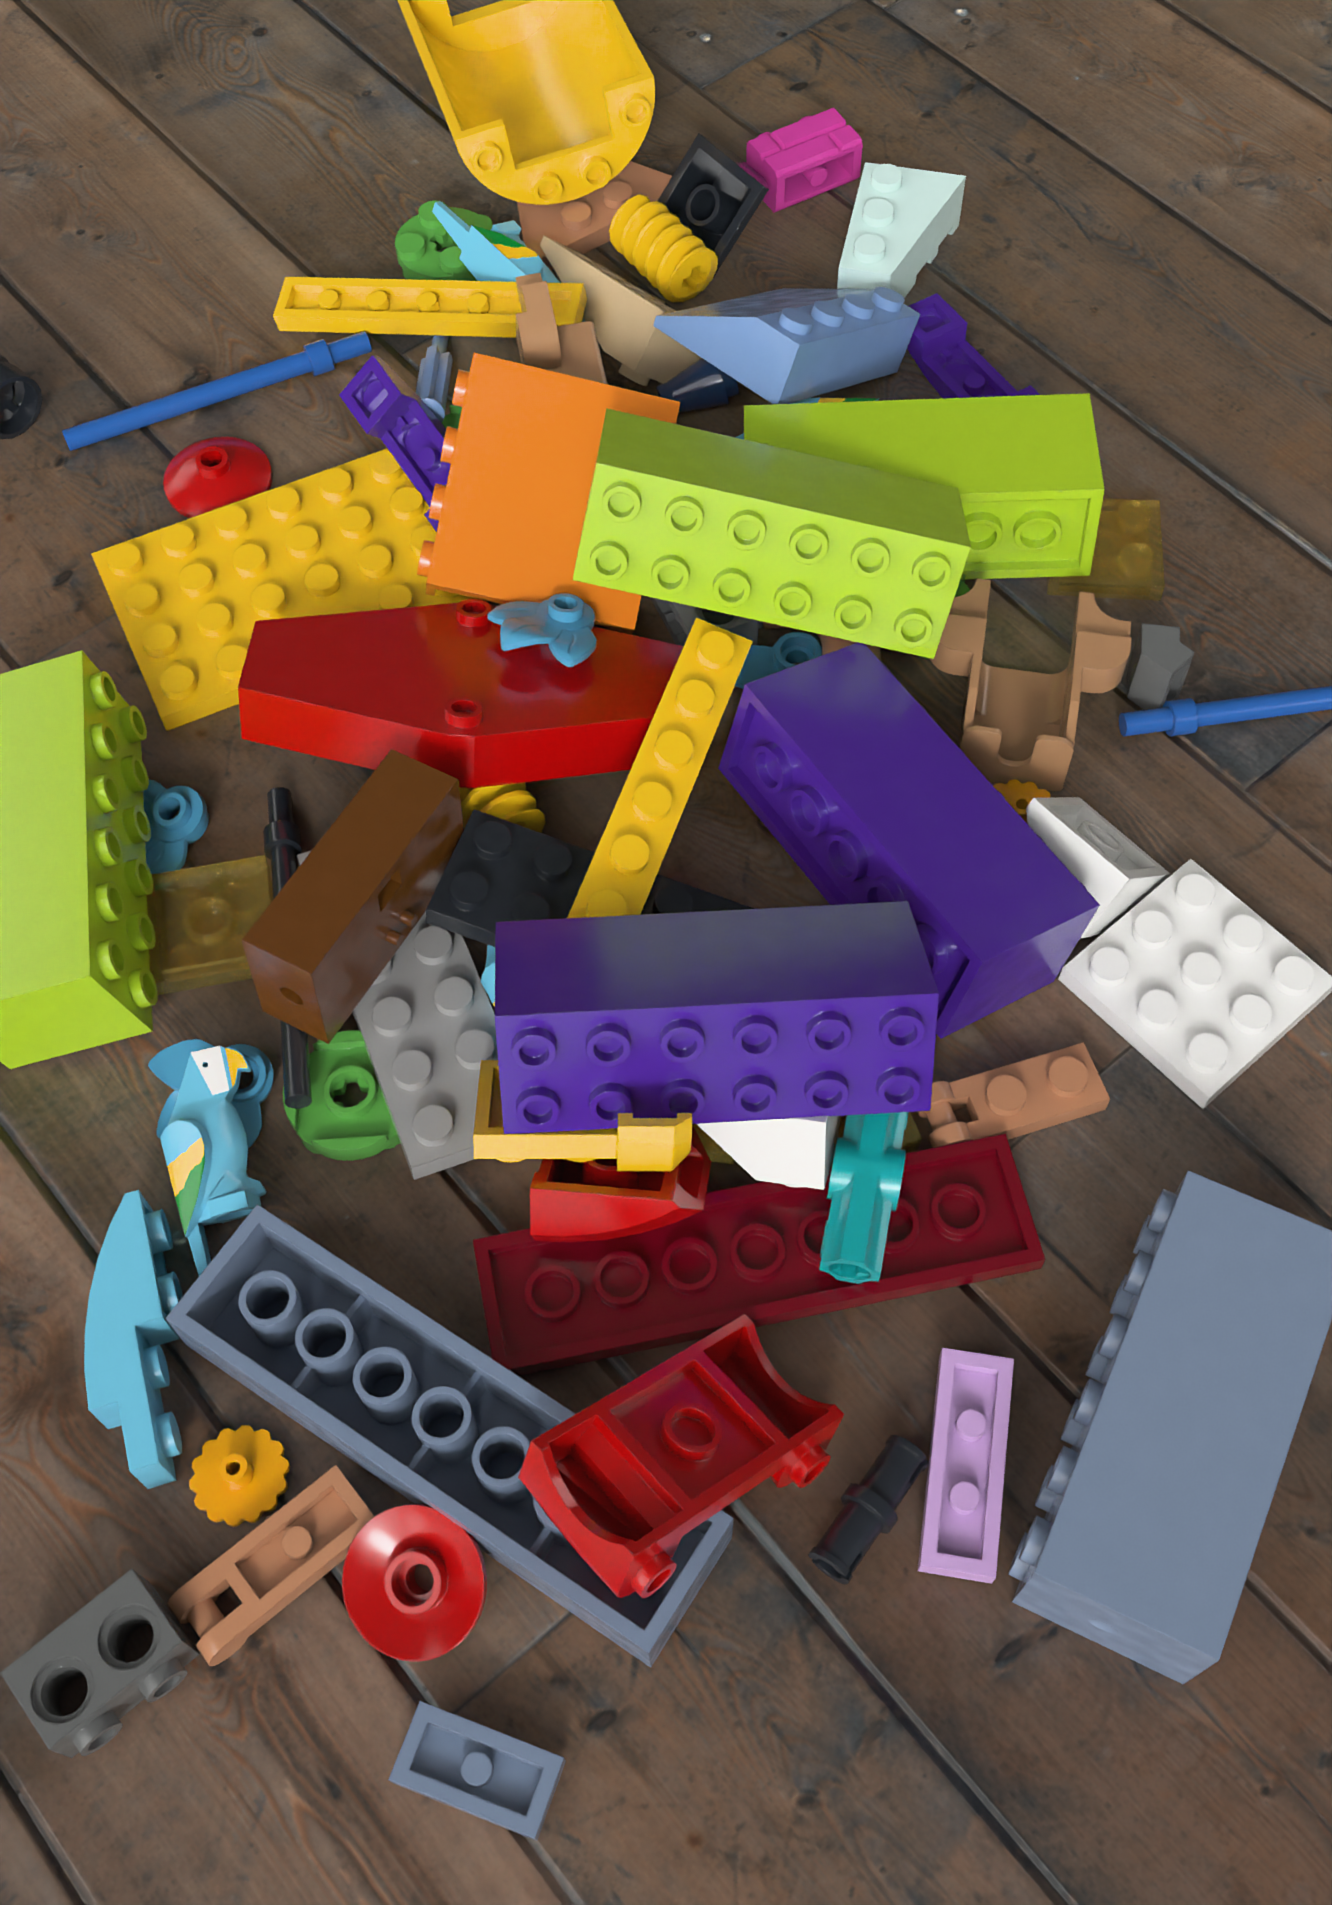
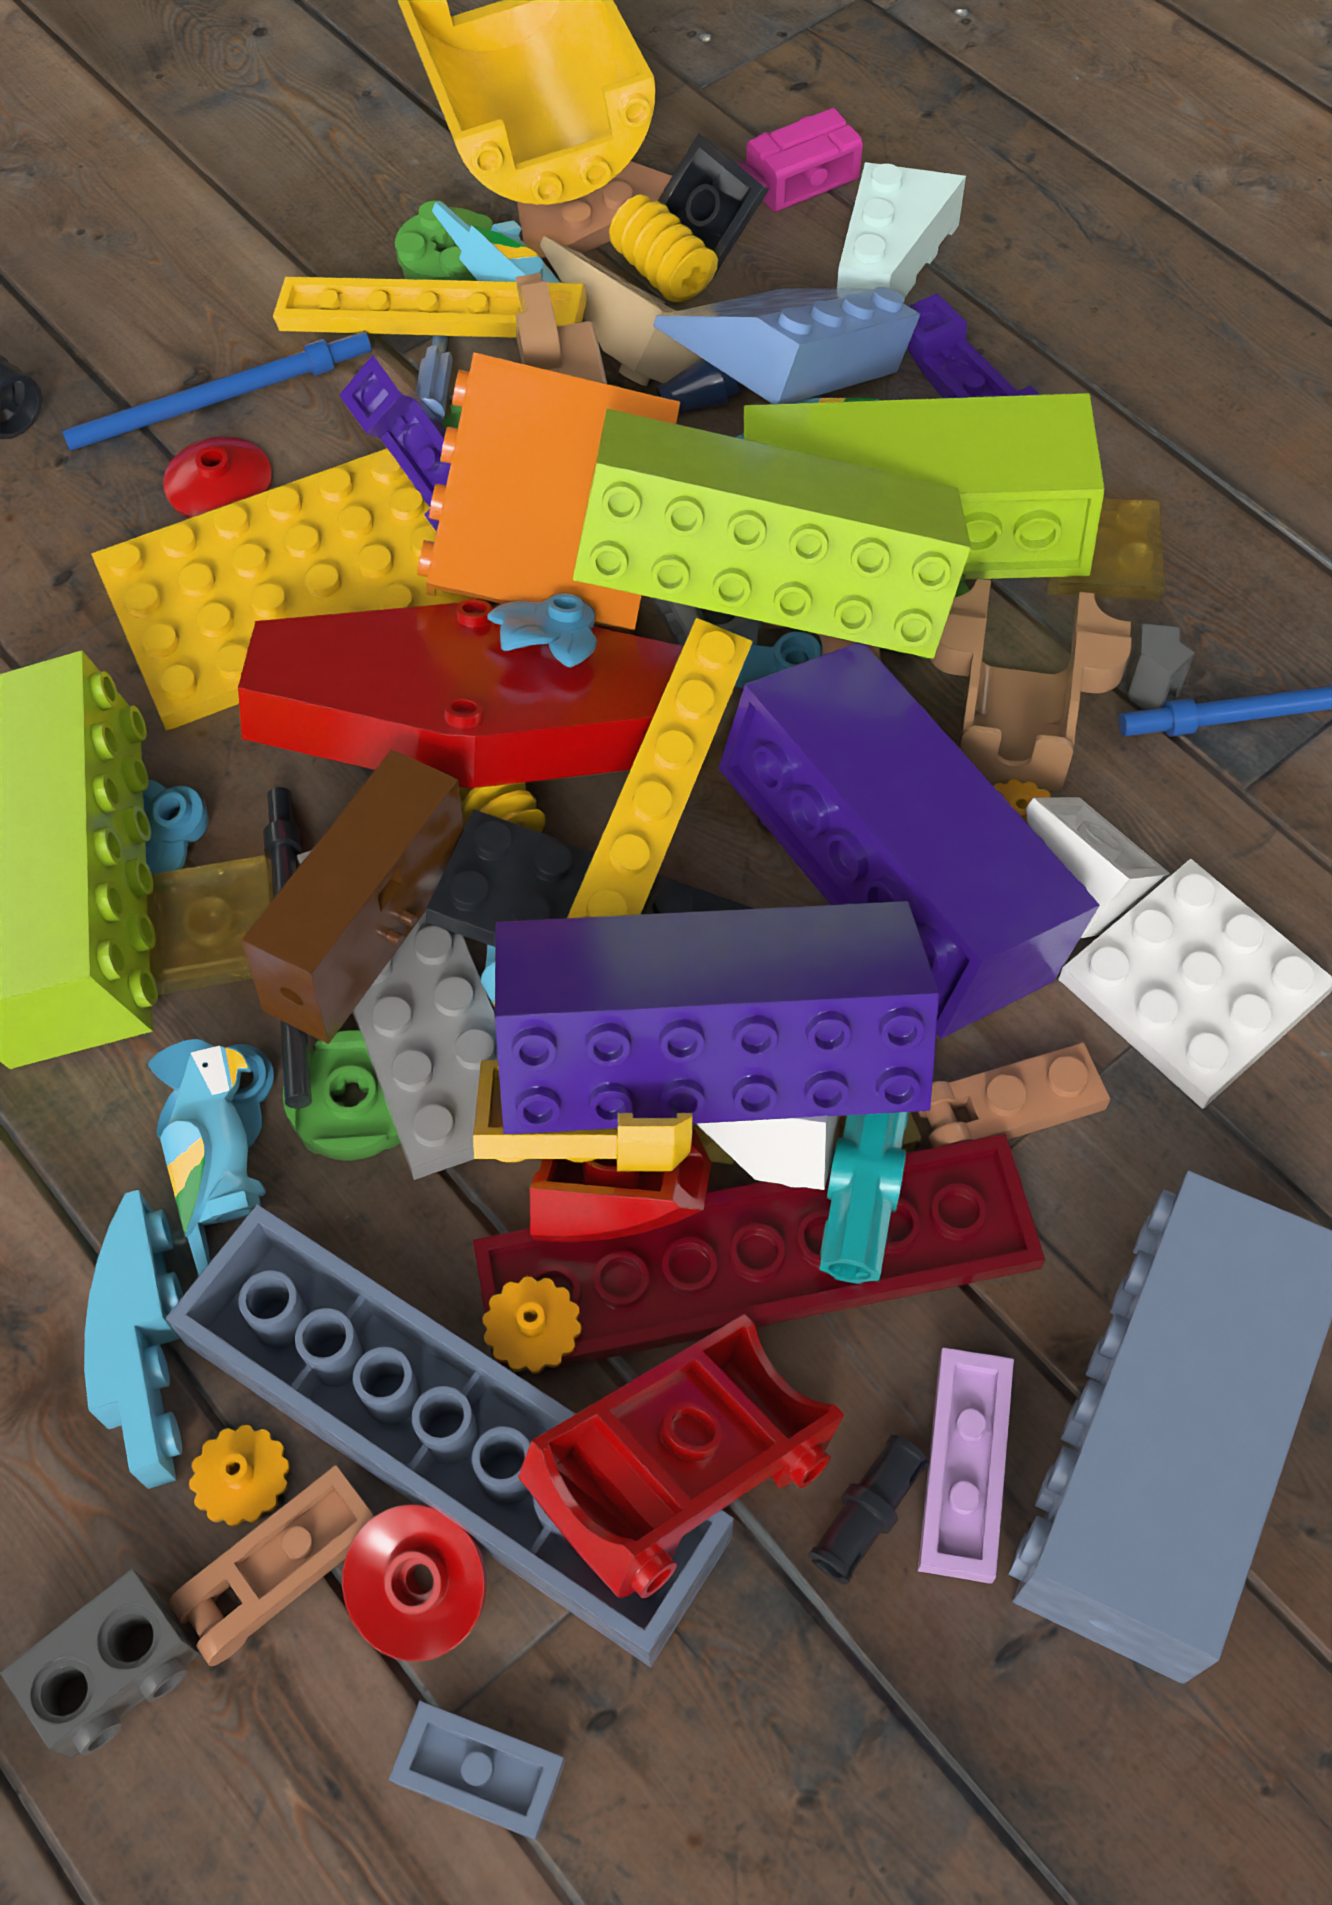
none -> light orange piece [482,1276,581,1374]

